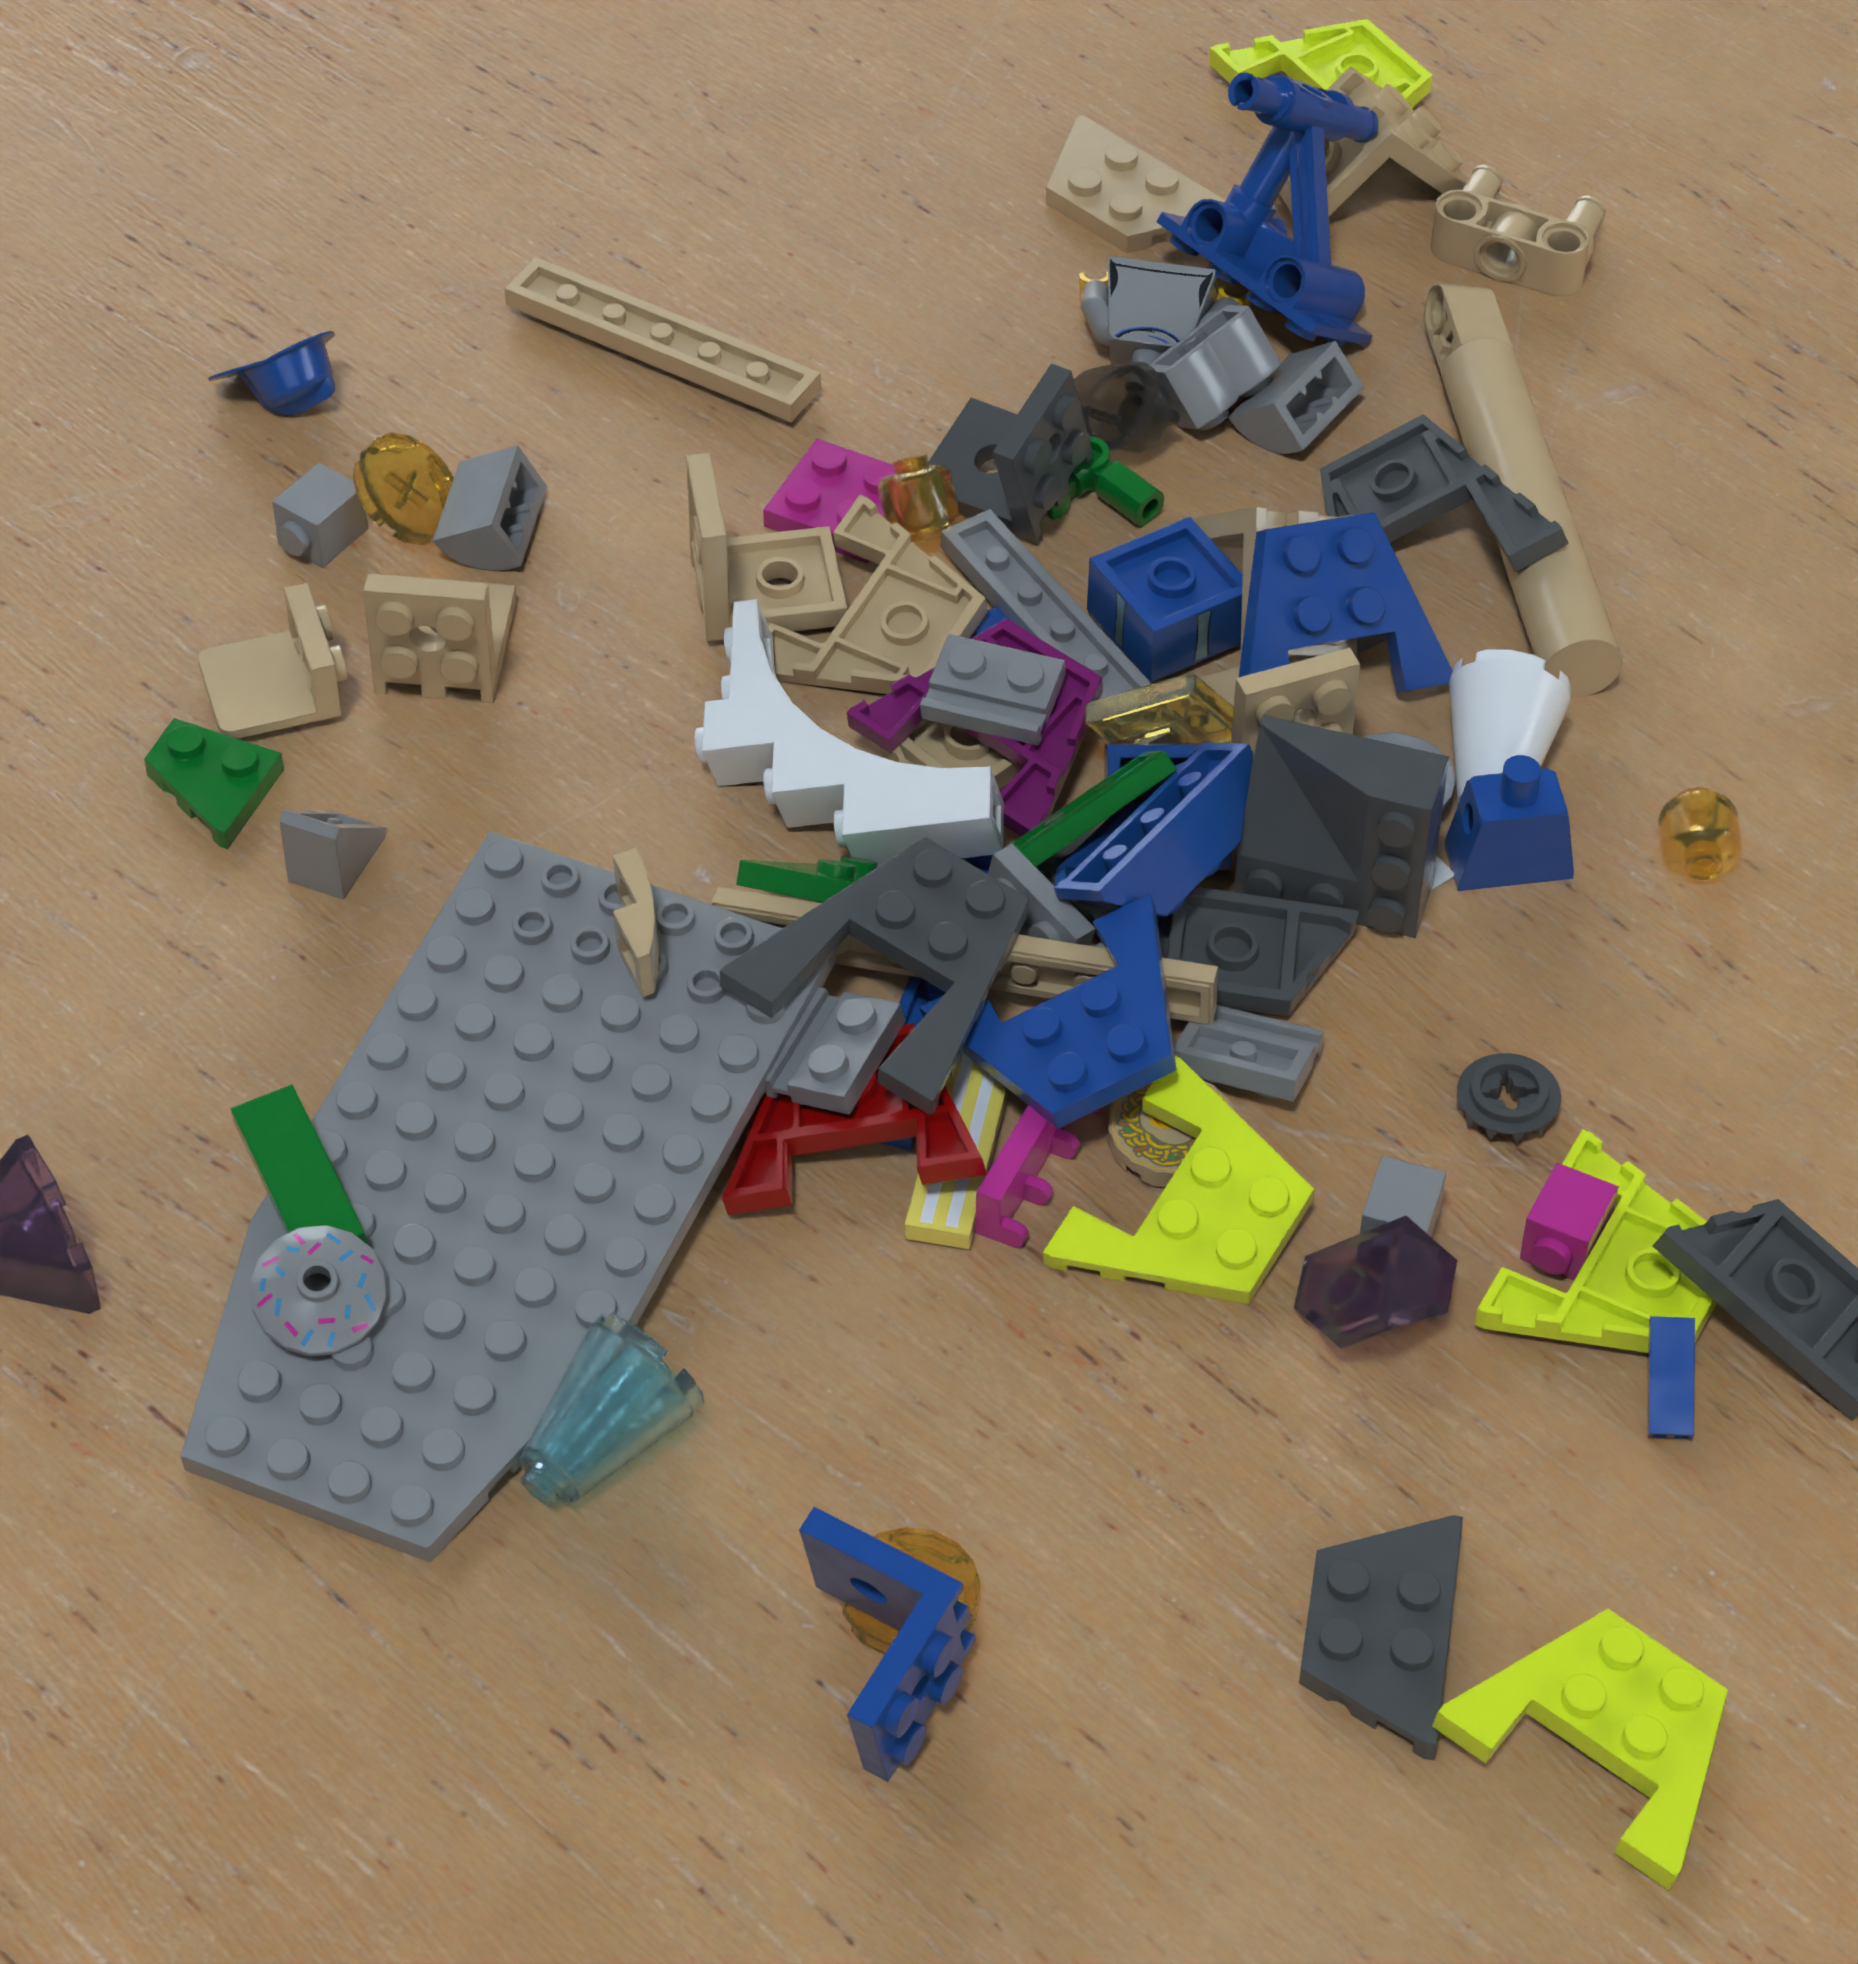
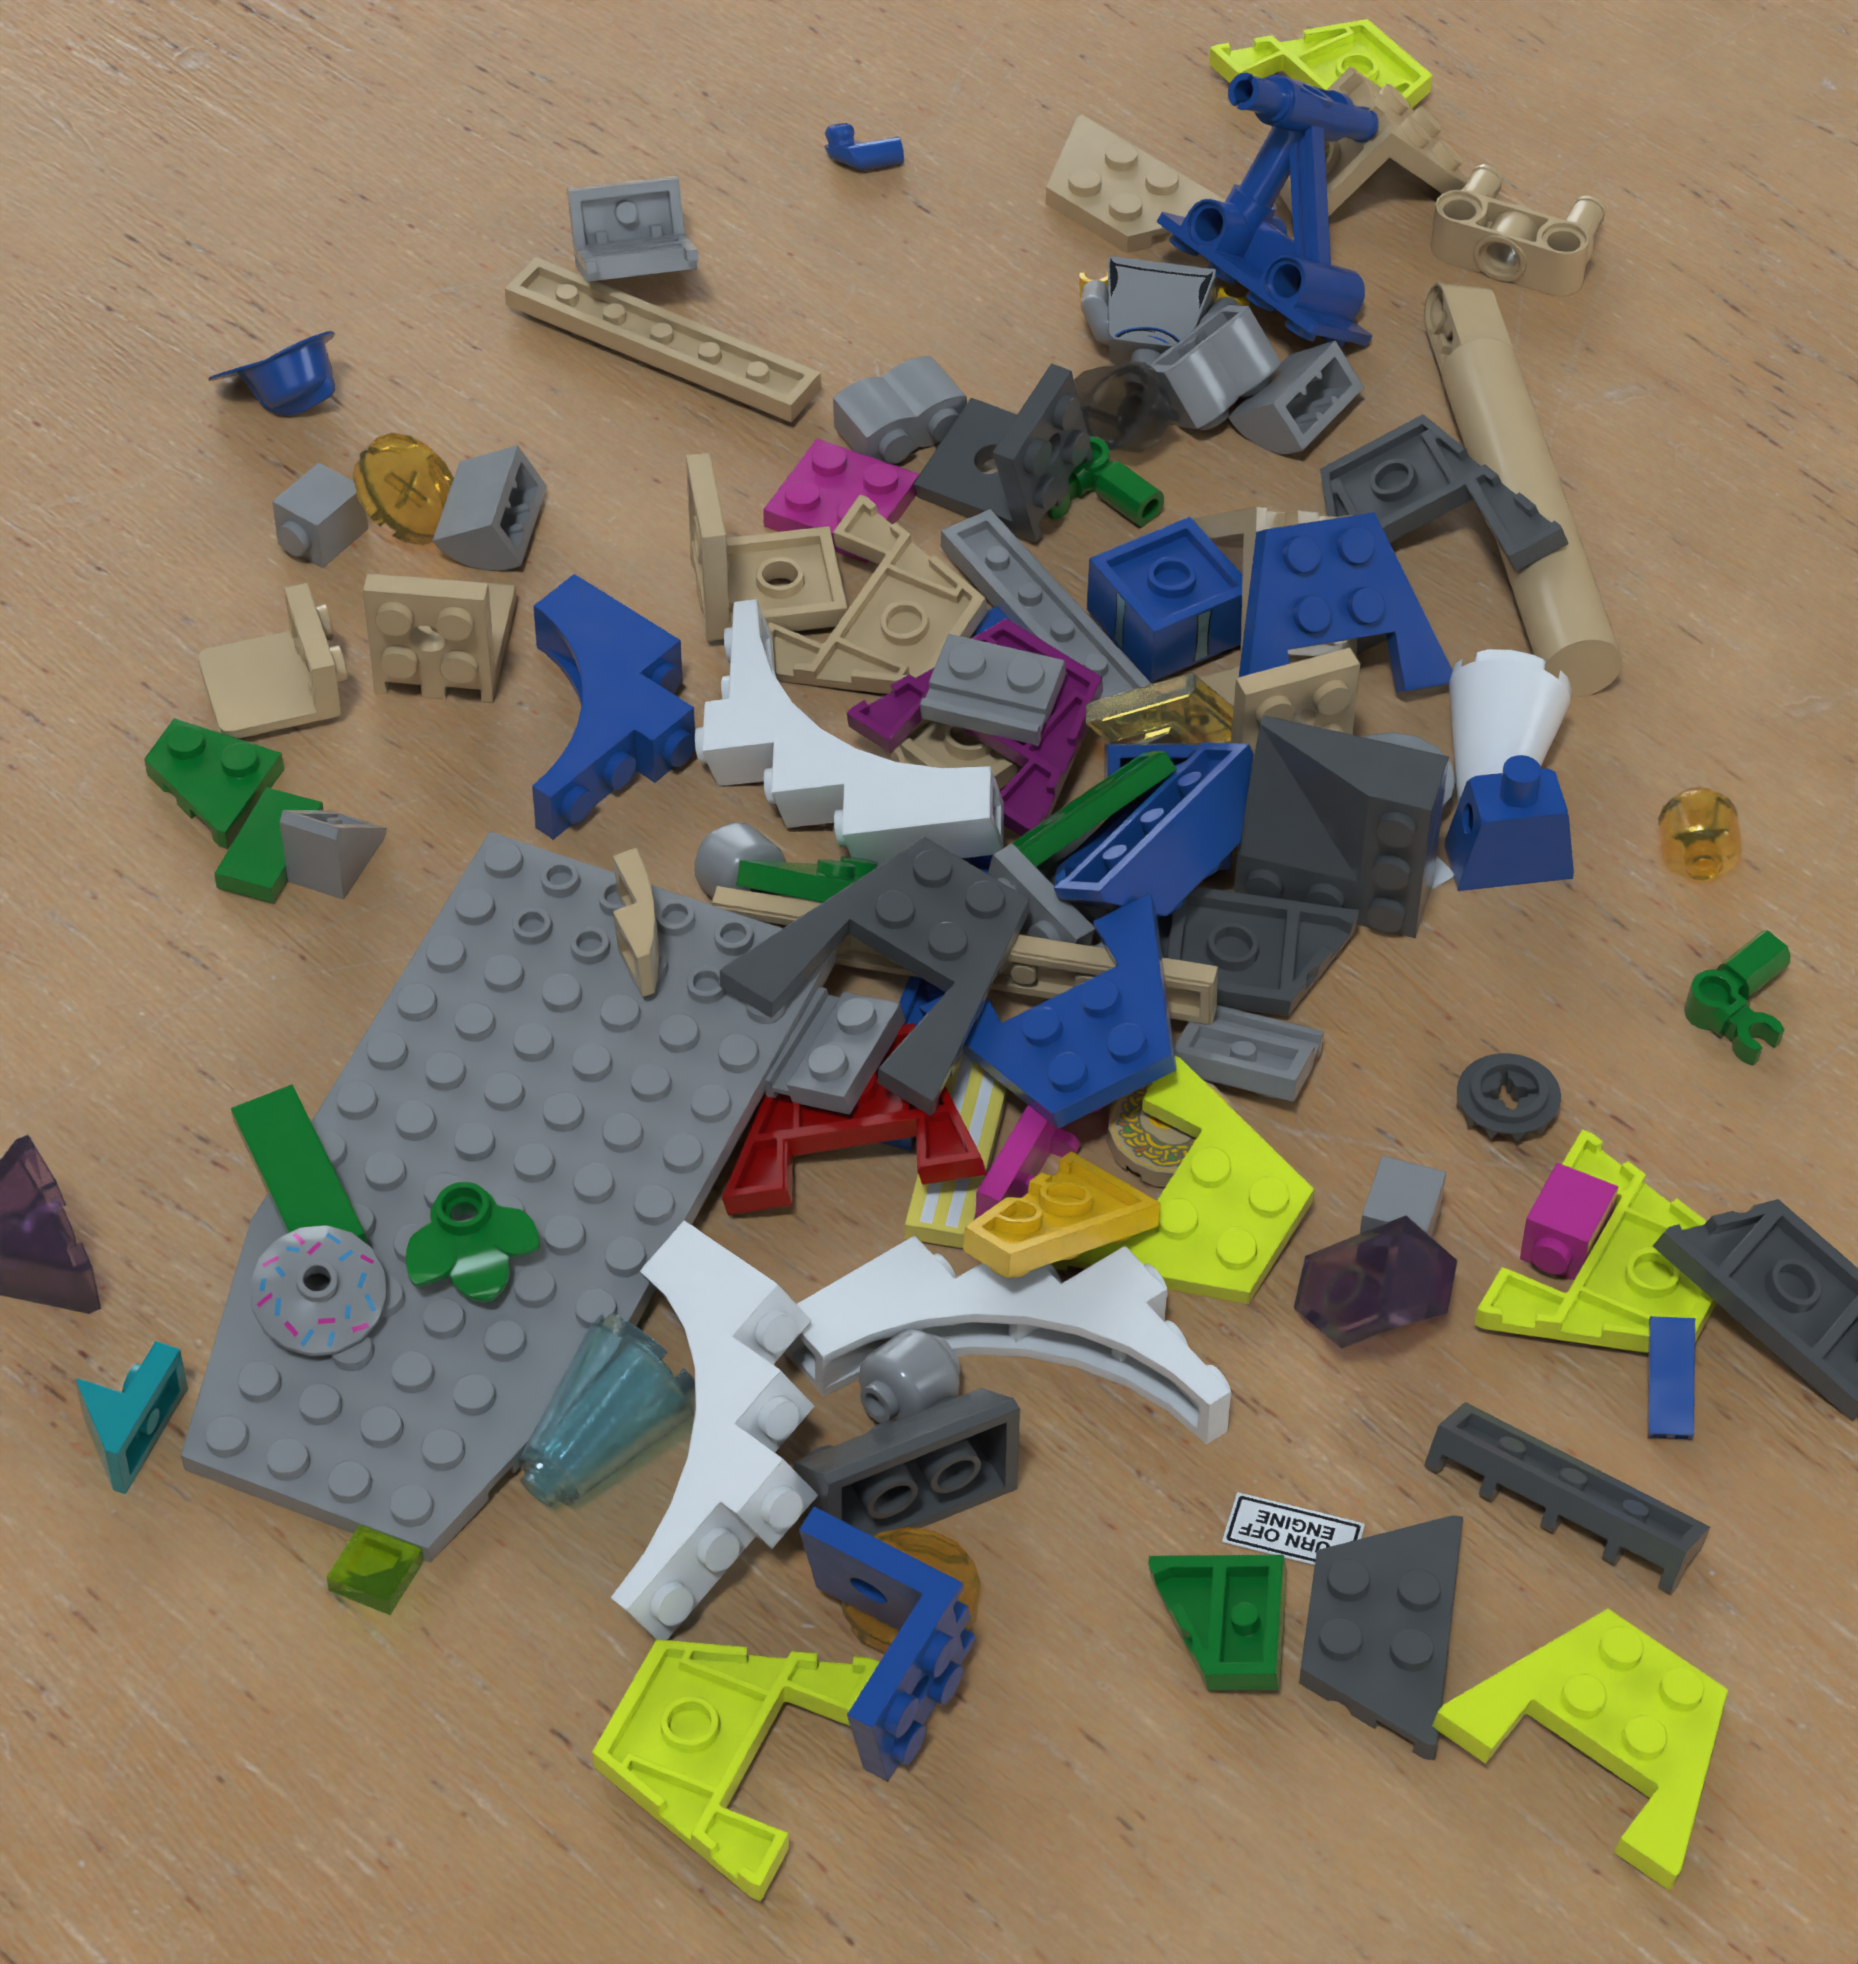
clear yellow head [878,454,959,543] -> none
none -> teal slope [75,1341,188,1494]
none -> green tile [214,787,324,903]
none -> clear neon green tile [326,1525,424,1615]
none -> green plate [406,1181,540,1303]
none -> blue arch [532,574,696,840]
none -> light grey plate [567,176,699,282]
none -> neon yellow wing [592,1639,880,1901]
none -> white arch [611,1220,818,1640]
none -> light grey head [695,822,787,898]
none -> white arch [784,1235,1231,1445]
none -> dark grey slope [793,1388,1020,1543]
none -> blue arm [824,123,904,170]
none -> light grey brick [833,356,967,464]
none -> light grey head [859,1329,961,1423]
none -> yellow wing [963,1151,1161,1278]
none -> green wing [1148,1554,1287,1690]
none -> white sticker [1222,1492,1365,1565]
none -> dark grey hinge [1425,1402,1710,1594]
none -> green bar [1684,930,1791,1066]

